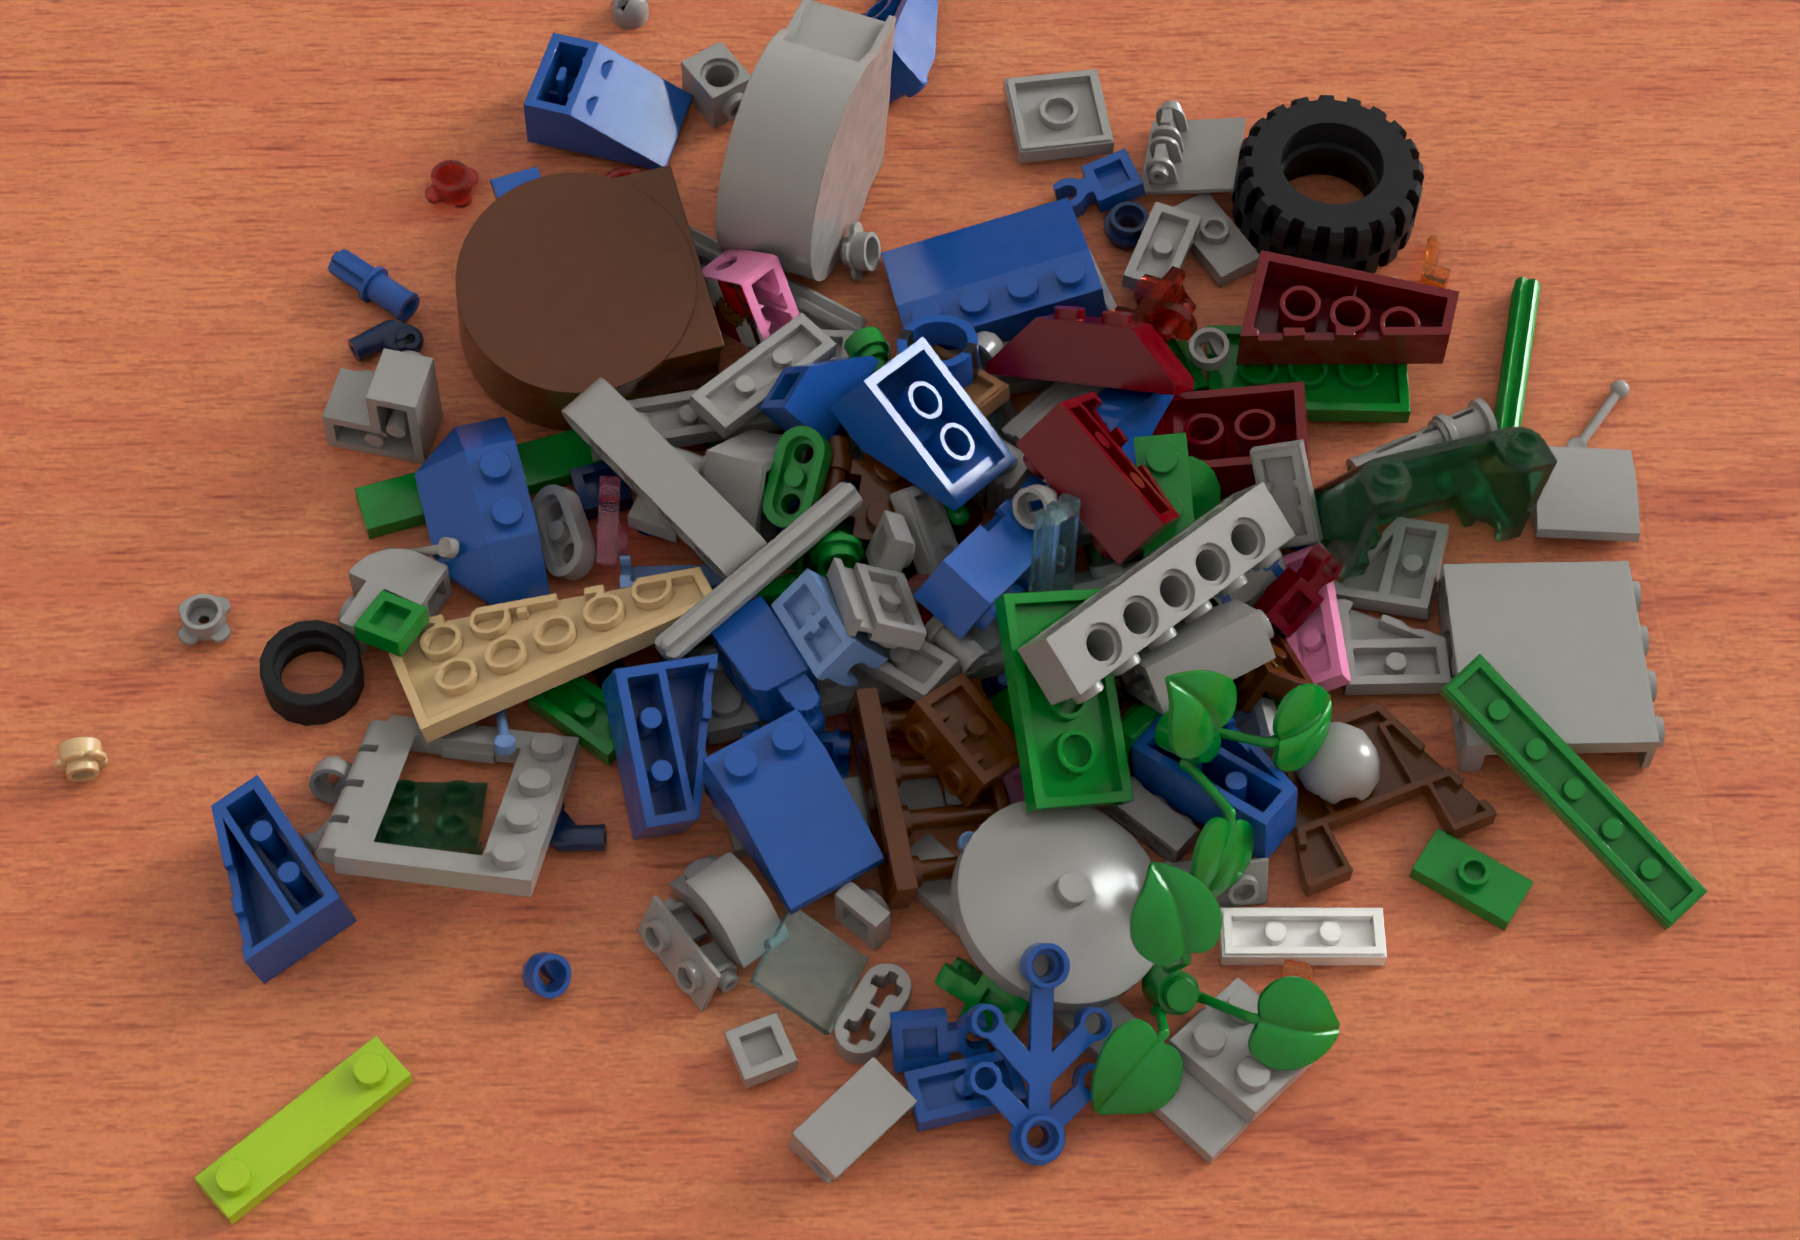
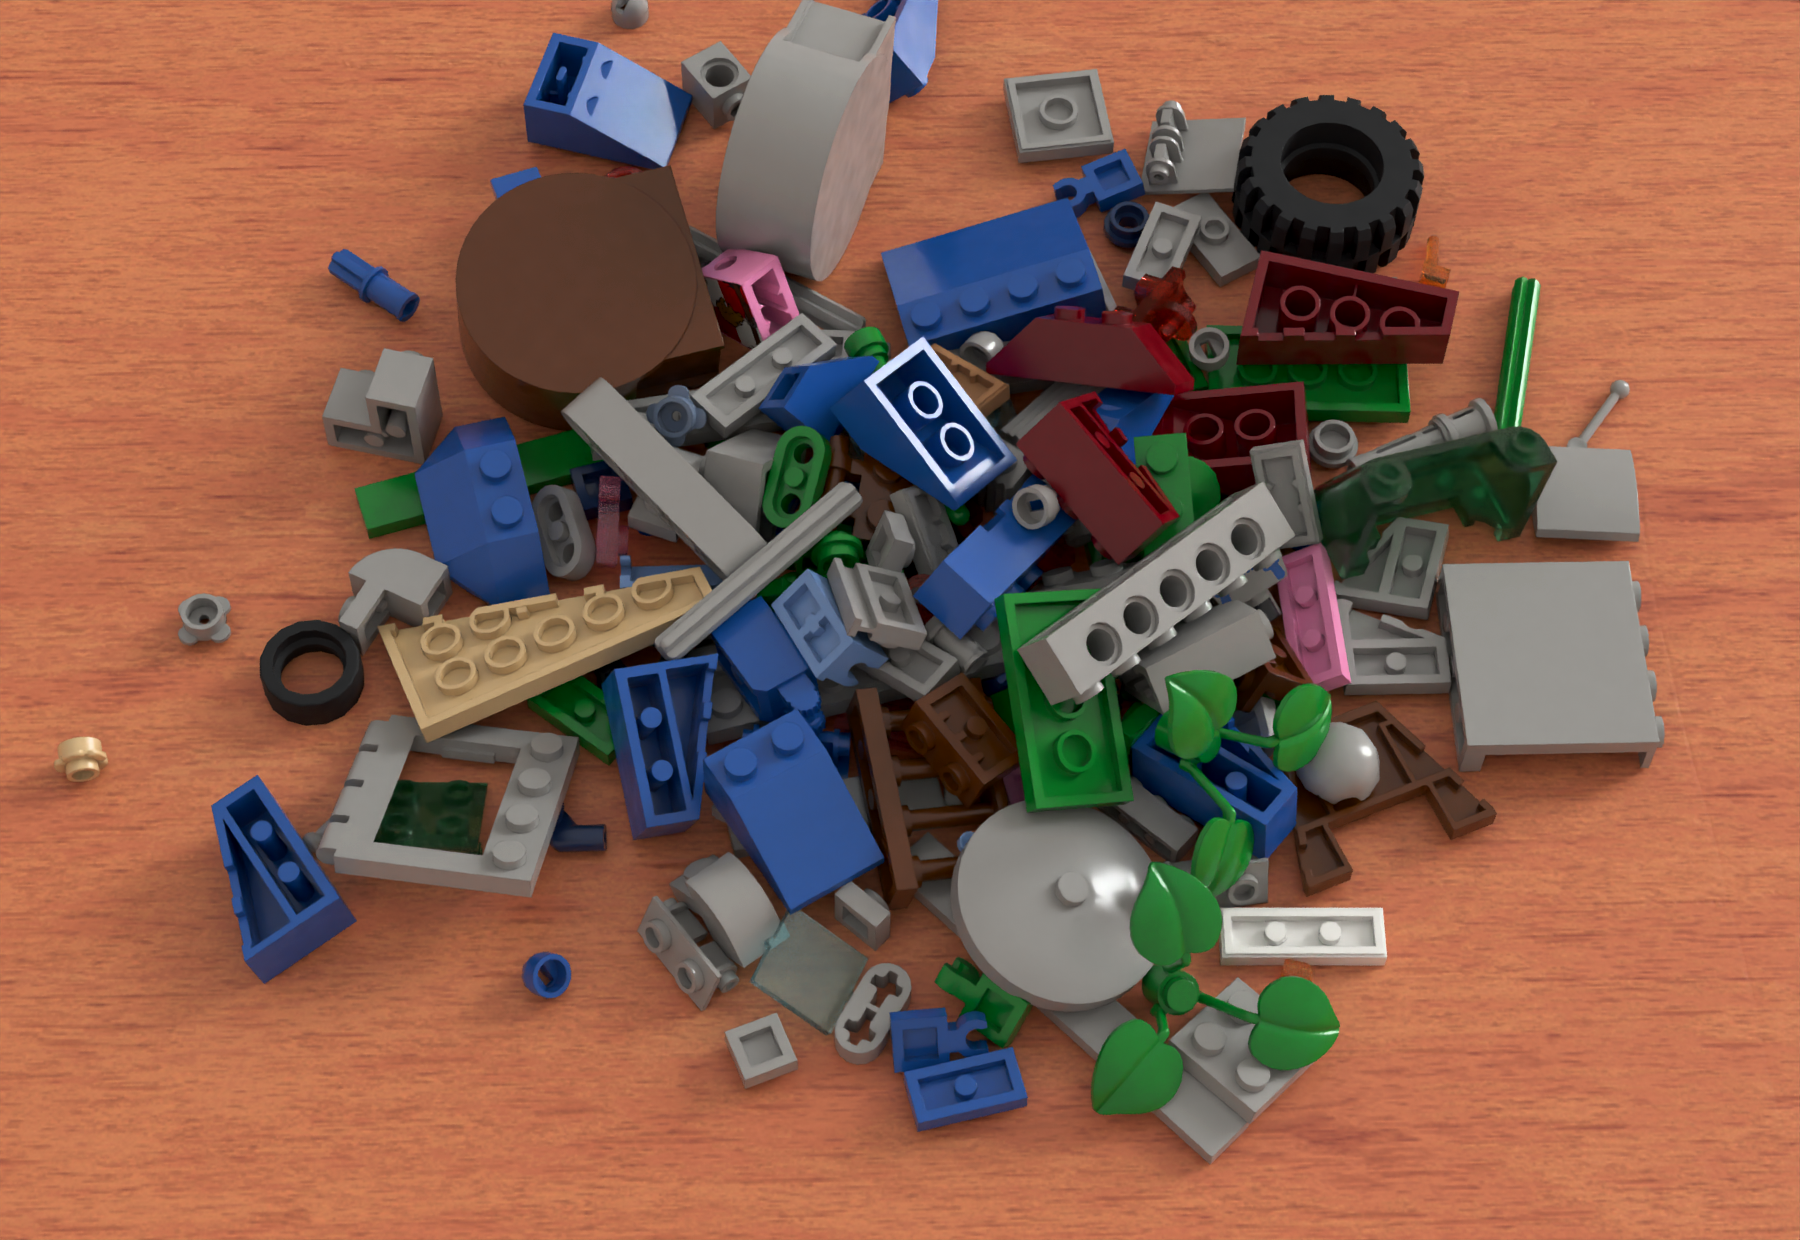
lime plate [194,1036,413,1225] -> none
light grey hinge [309,756,352,804] -> none
dark blue arm [348,319,424,362] -> none
green plate [353,590,429,657] -> none
light grey hinge [384,537,459,559] -> none
clear red plate [425,160,479,208] -> none
medium blue hinge [494,709,516,755] -> none
light grey hinge [788,1057,917,1184] -> none
light grey plate [839,222,881,281] -> none
blue piece [896,315,980,388] -> none
blue plant [964,943,1112,1166] -> none
clear light blue tile [1029,493,1081,592] -> none
dark red plate [1253,544,1343,638] -> none
green plate [1409,828,1533,931] -> none
green tile [1438,654,1708,930] -> none
none -> sand blue plate [646,385,708,447]
none -> light grey plate [1309,419,1358,468]

